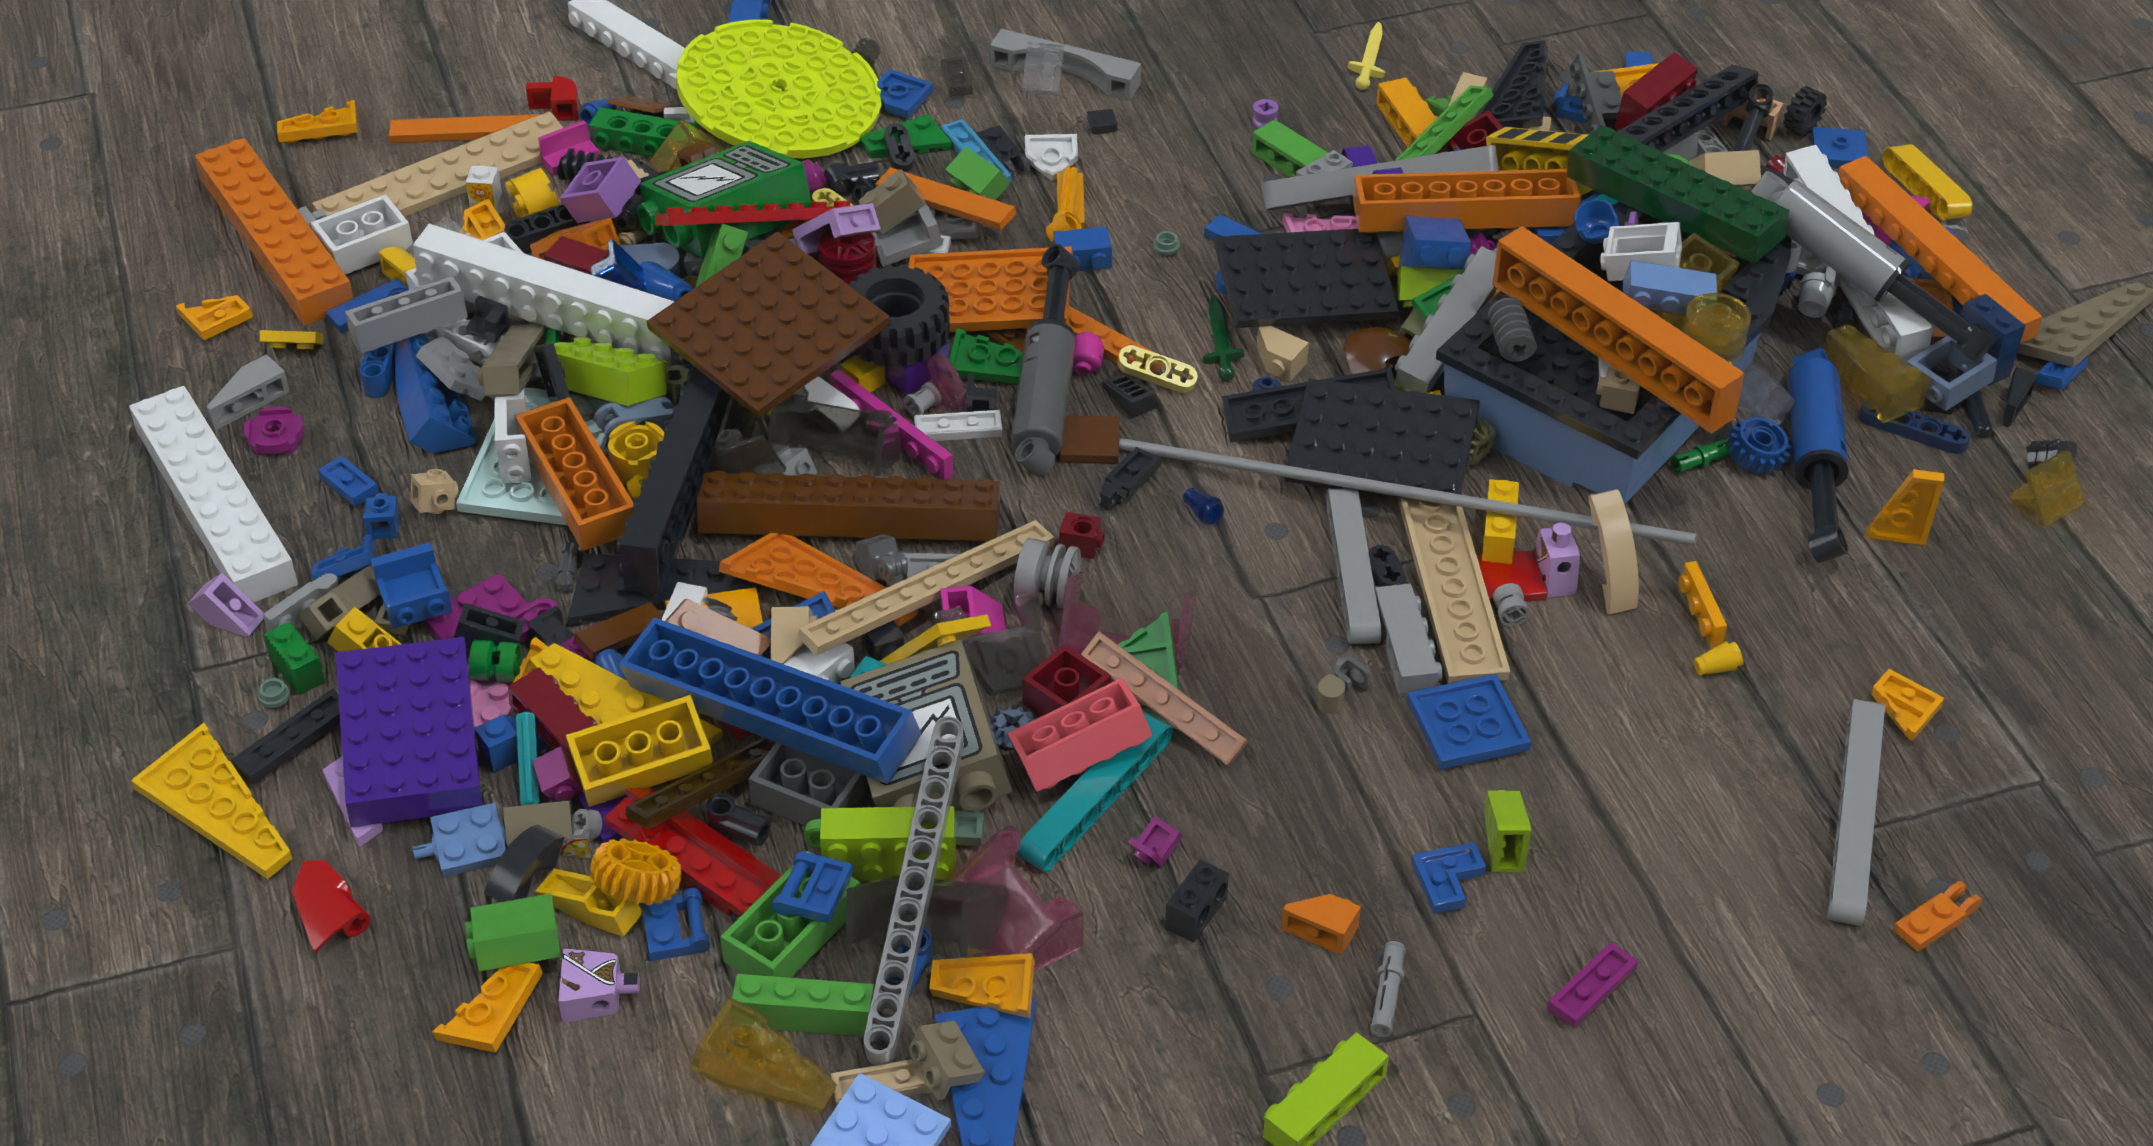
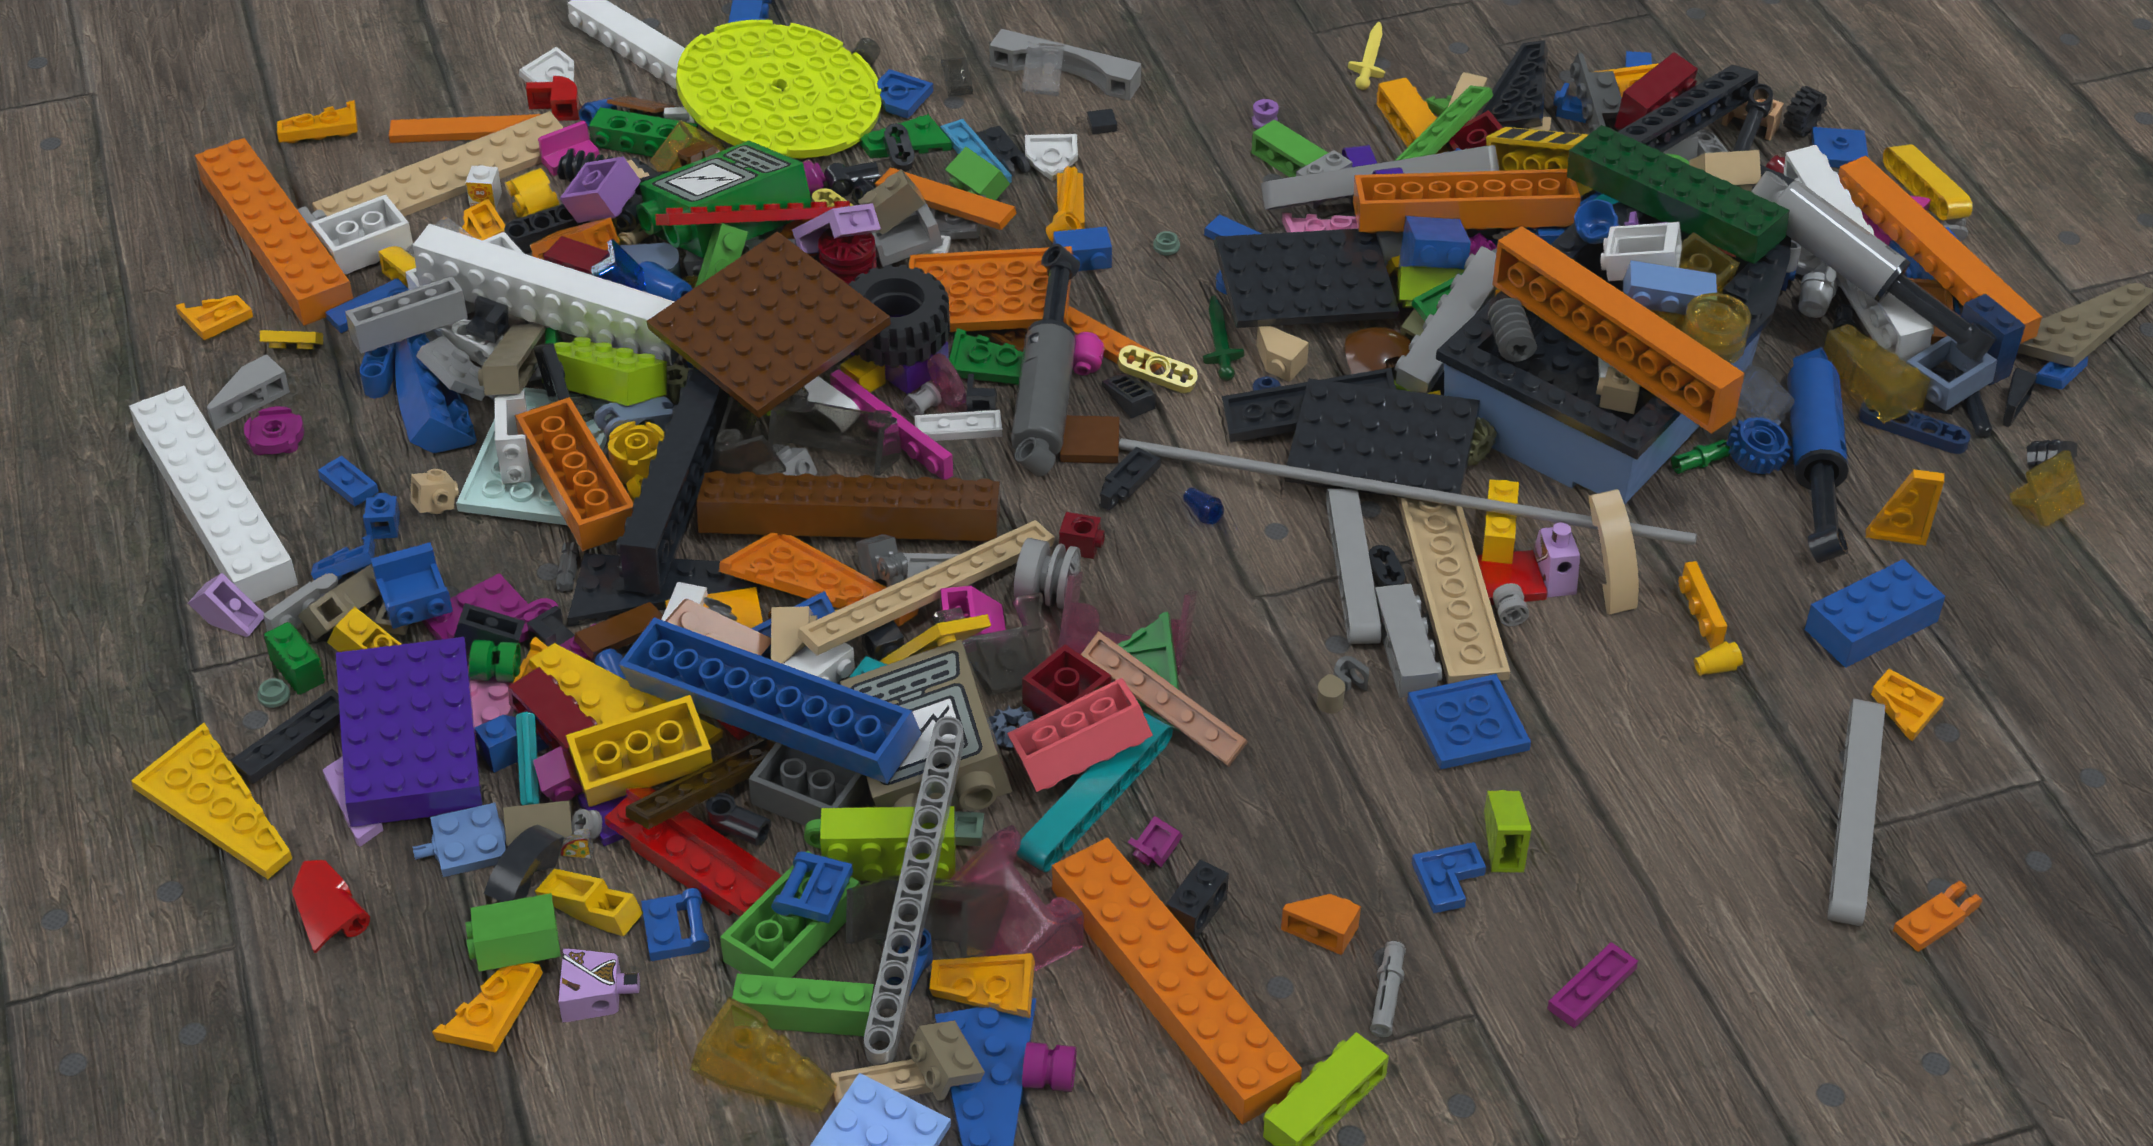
light orange gear [590,838,681,905] -> none
none -> white plate [519,47,574,82]
none -> magenta wheel [1022,1041,1077,1092]
none -> orange brick [1052,837,1302,1125]
none -> blue brick [1804,559,1945,668]

